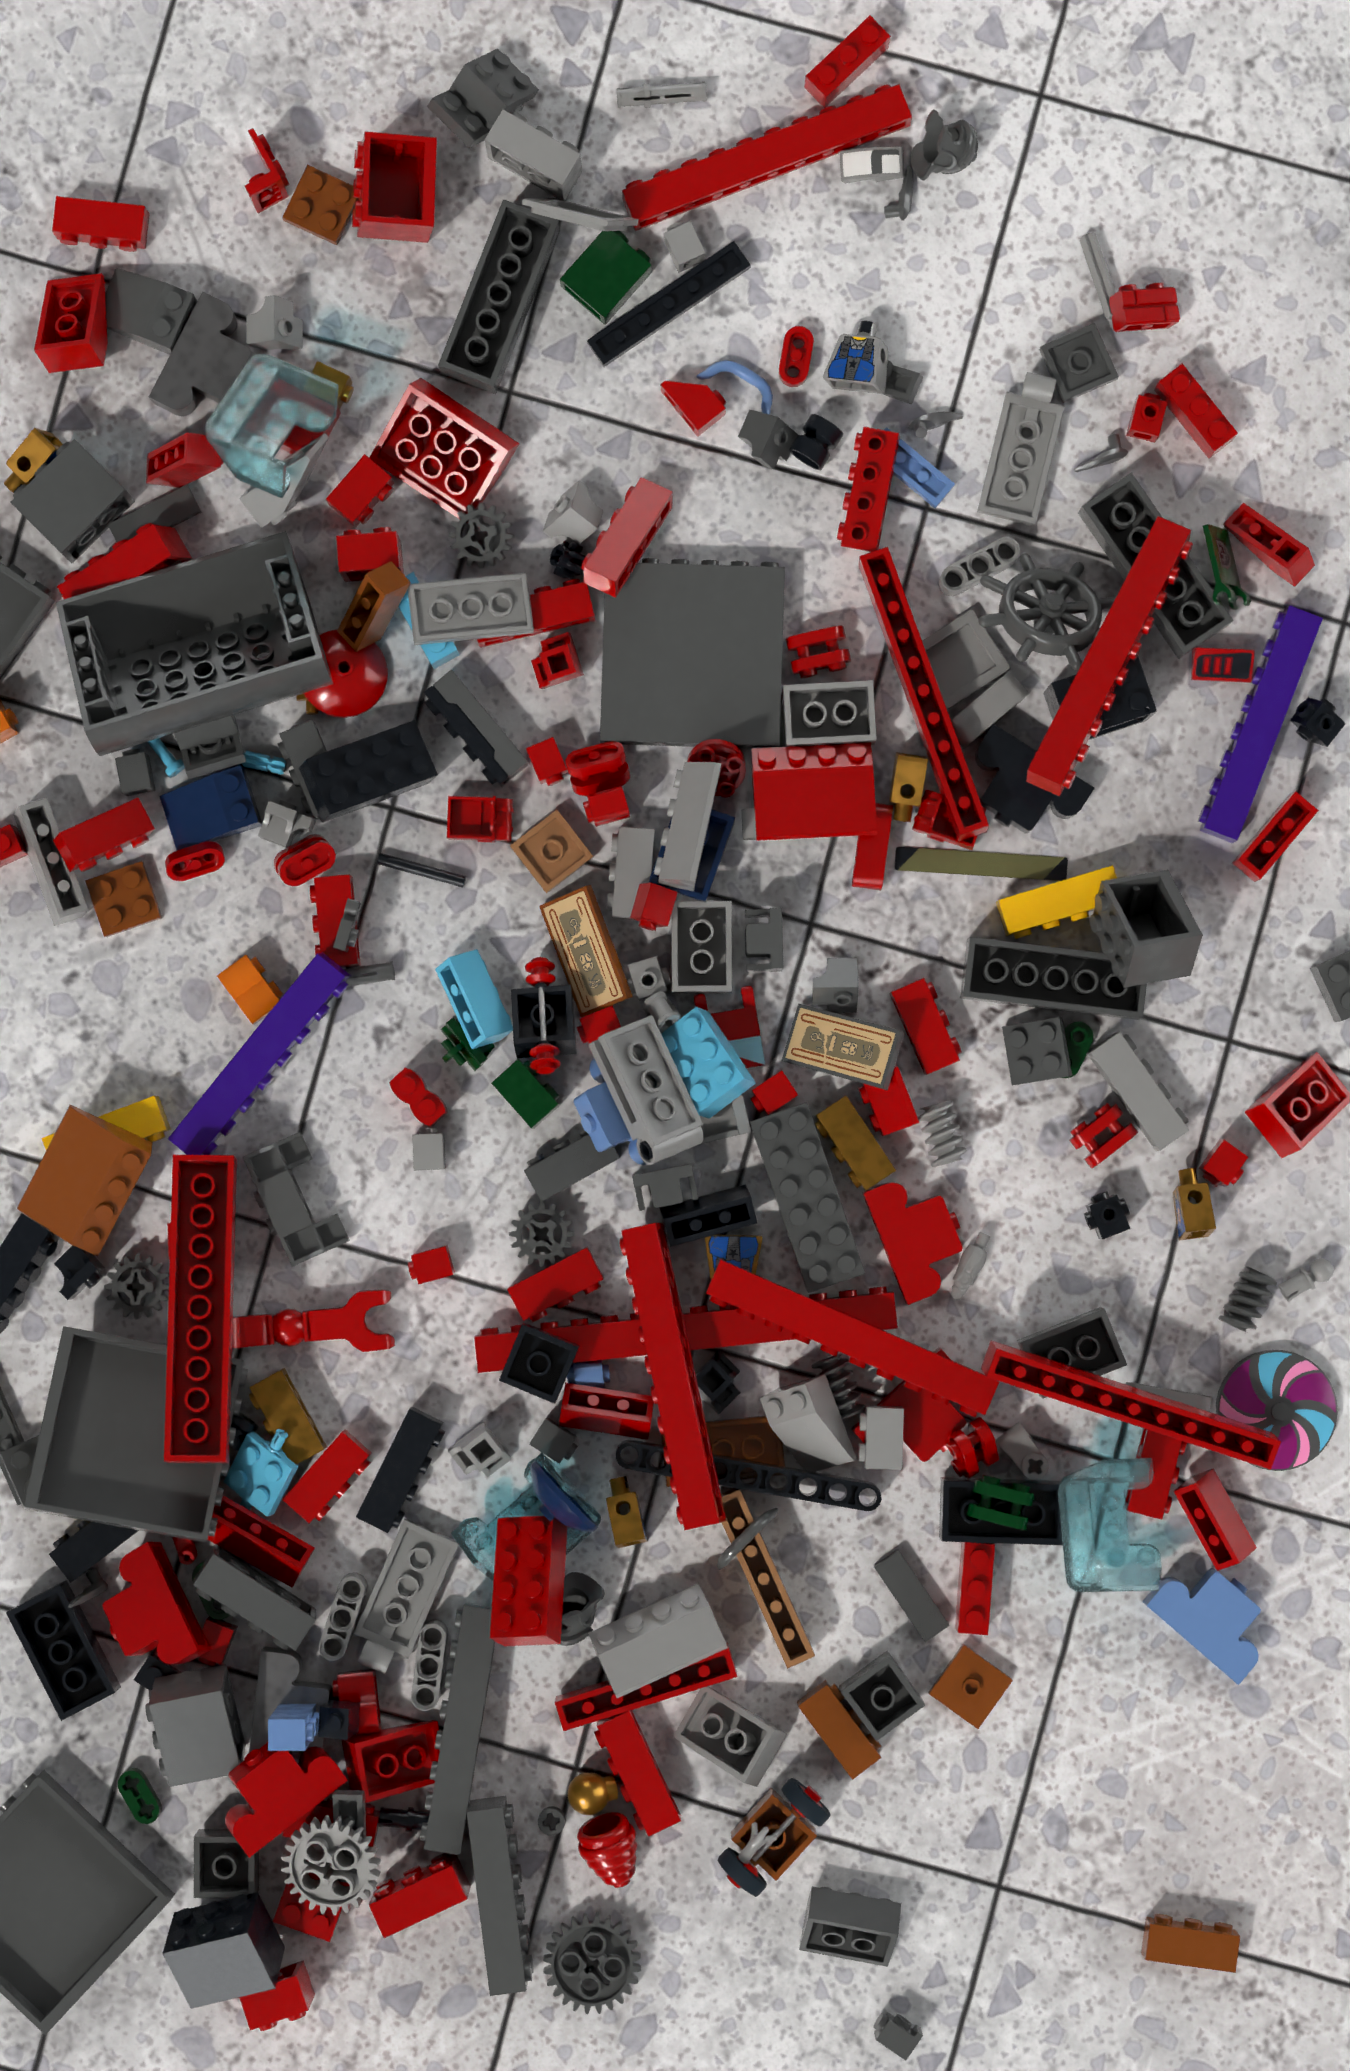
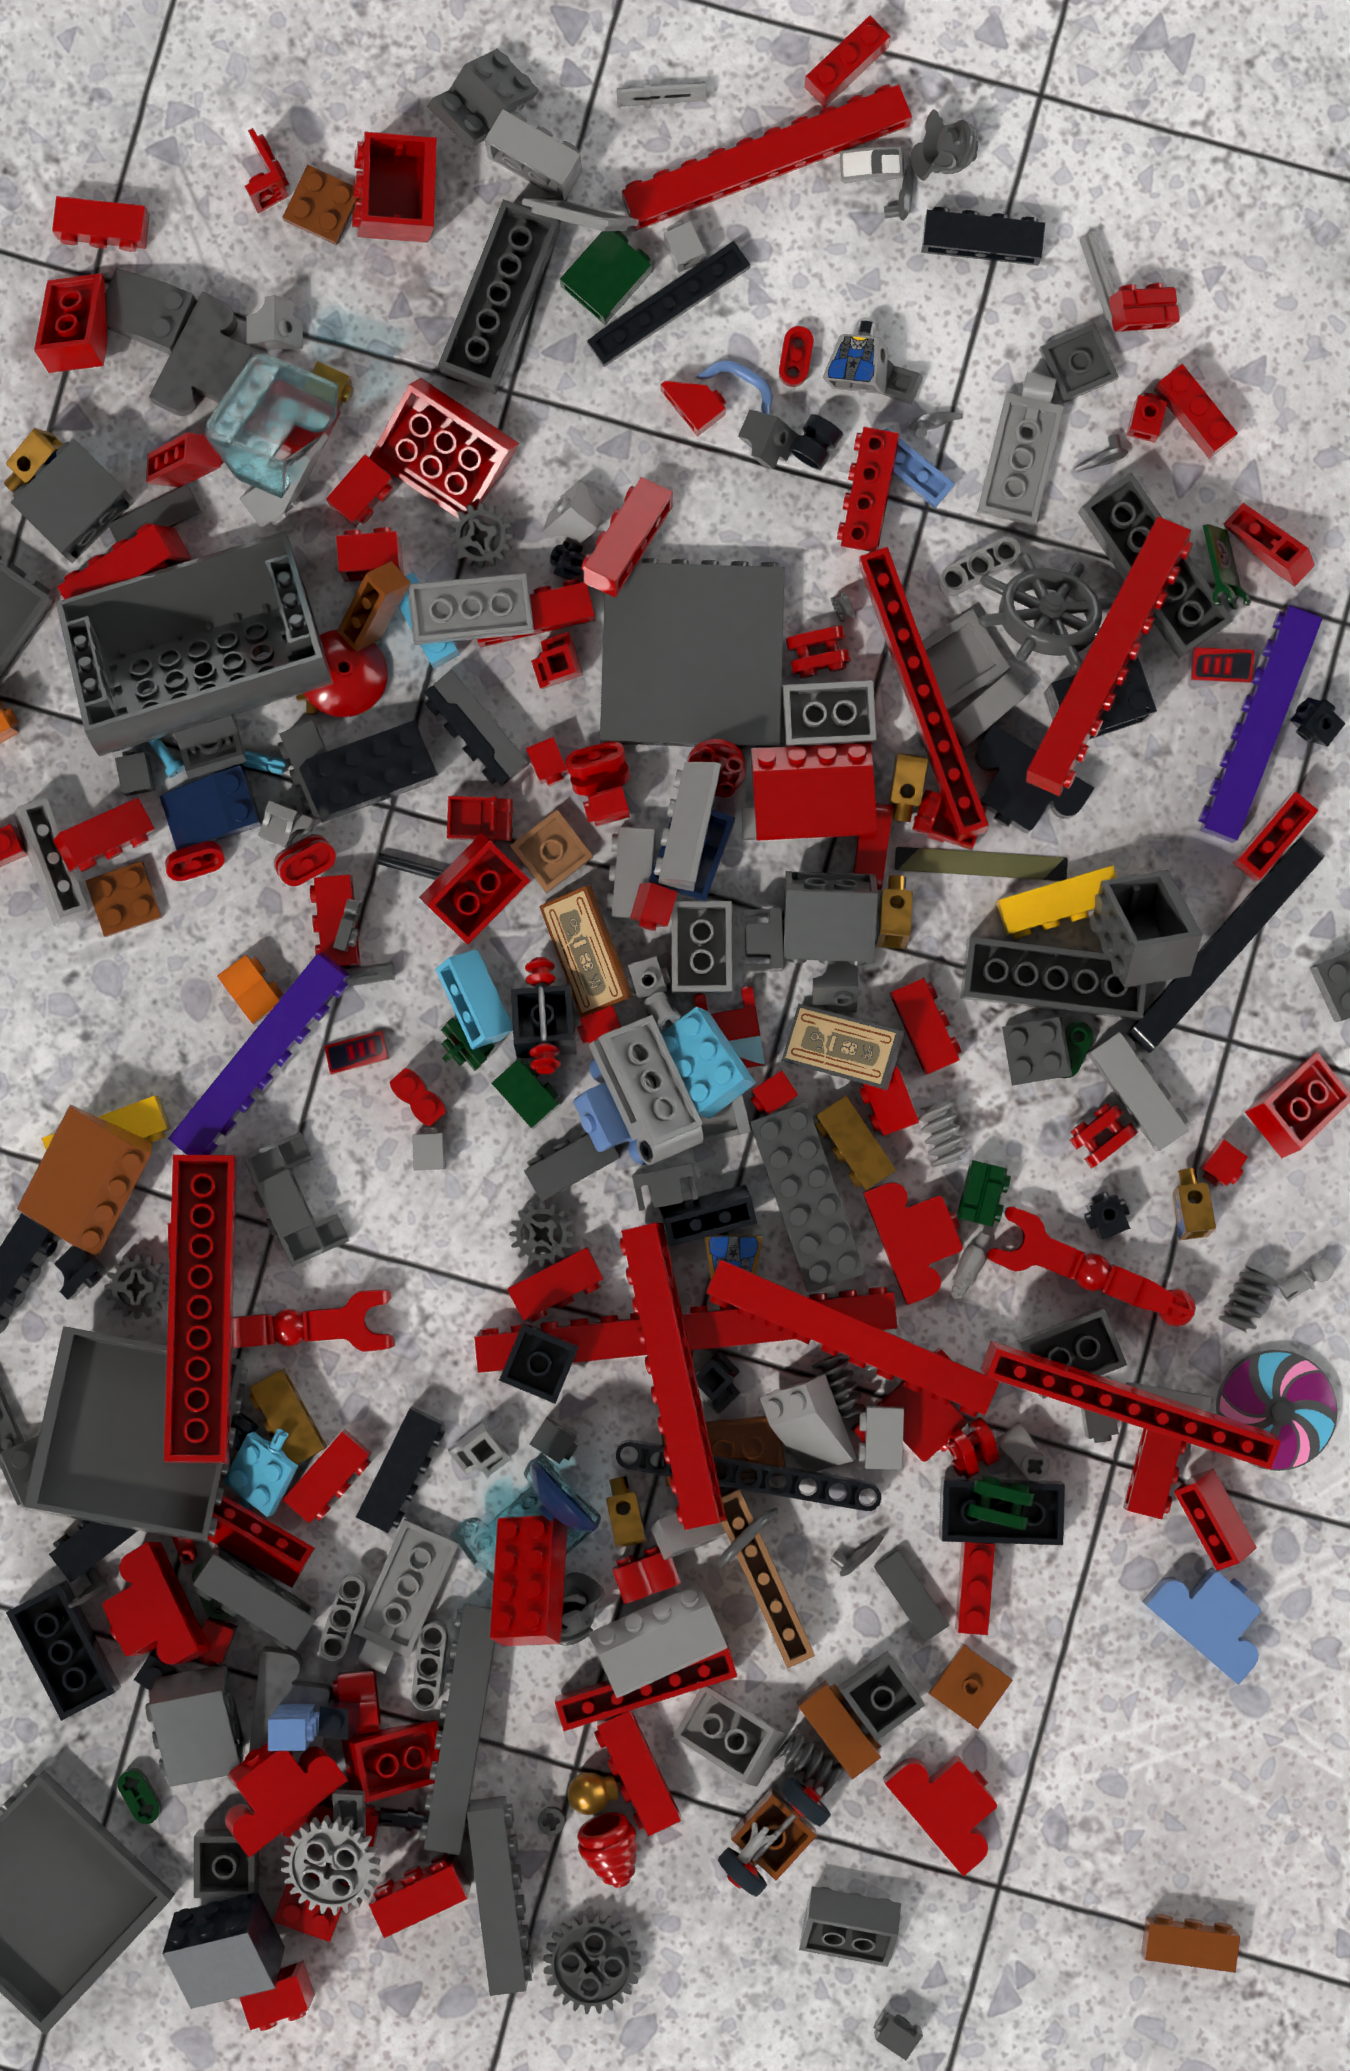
red brick [408,1245,455,1285] -> none
red brick [559,1382,654,1440] -> none
medium blue brick [567,1360,610,1388] -> none
clear light blue windscreen [1058,1458,1162,1592] -> none
none -> slope [324,1031,390,1075]
none -> red brick [419,833,531,945]
none -> red brick [612,1545,681,1604]
none -> light grey brick [650,1509,726,1561]
none -> dark grey piece [774,1732,843,1797]
none -> dark grey container [783,871,878,966]
none -> flat silver bar [830,1535,884,1576]
none -> dark grey bush [831,592,855,622]
none -> pearl gold torso [876,875,913,949]
none -> red brick [883,1756,997,1877]
none -> black brick [921,207,1046,266]
none -> dark green brick [956,1160,1011,1227]
none -> red piece [986,1207,1196,1327]
none -> dark grey brick [1081,1408,1119,1443]
none -> black beam [1127,836,1325,1053]

